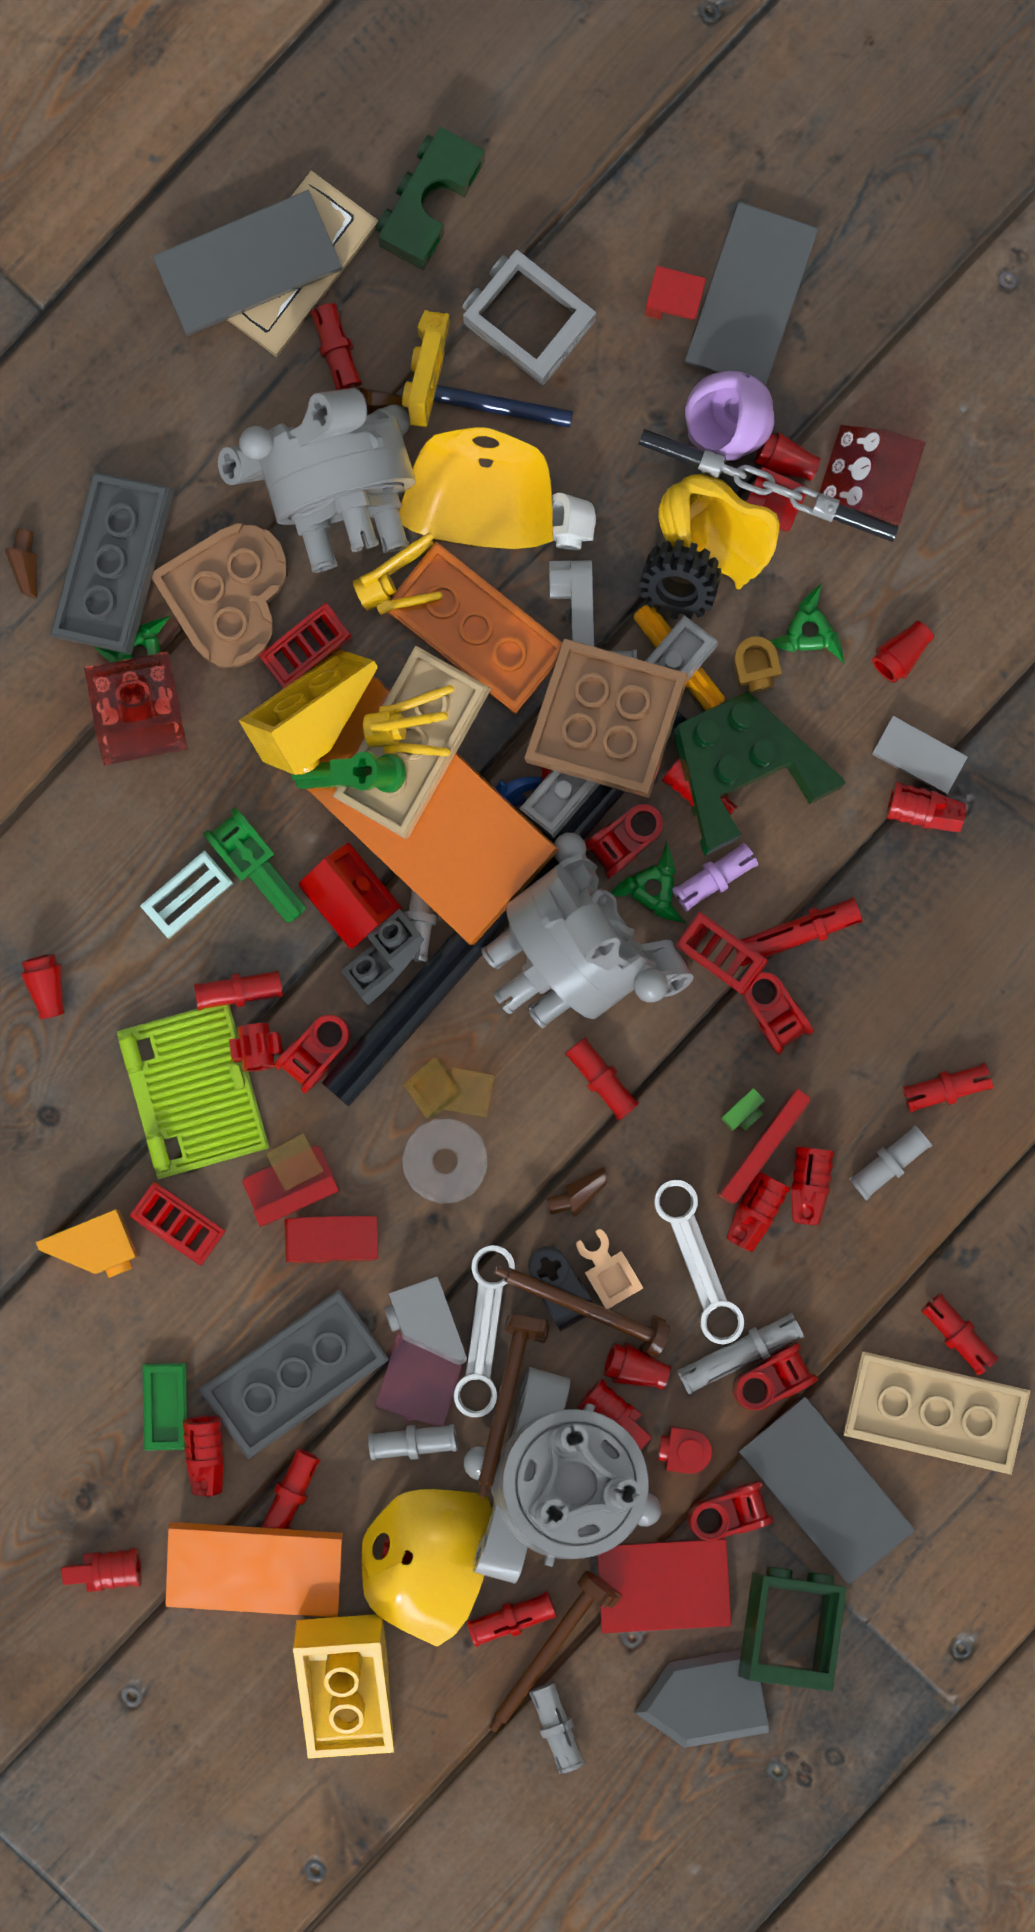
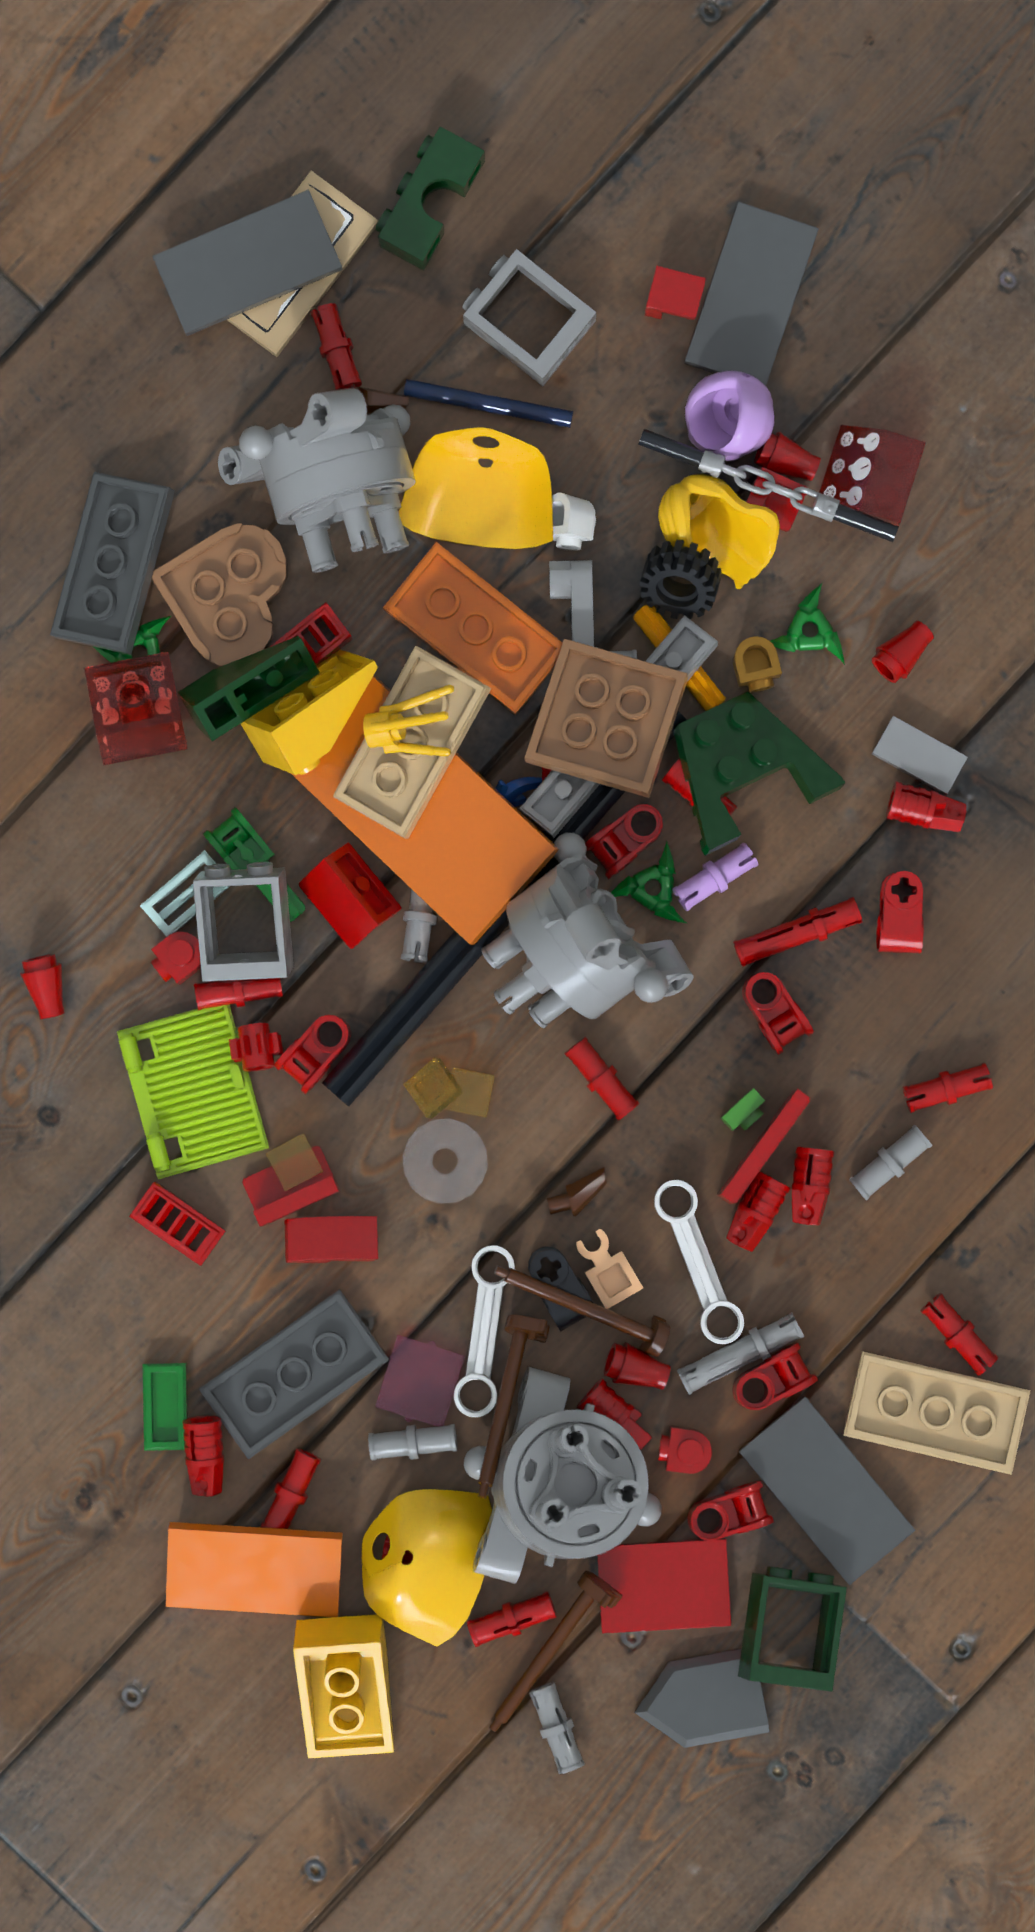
reddish brown bar [5,529,37,598] -> none
light orange slope [36,1209,139,1278] -> none
red hinge [61,1547,142,1592] -> none
green connector [291,751,406,793] -> none
dark grey slope [341,909,424,1005] -> none
yellow plant [353,533,443,615] -> none
light grey slope [384,1276,467,1365] -> none
yellow hinge [402,310,450,427] -> none
red slope [675,911,768,996] -> none
none -> red plate [151,932,201,985]
none -> dark green slope [177,636,320,741]
none -> light grey window [193,862,294,981]
none -> red piece [876,871,924,953]

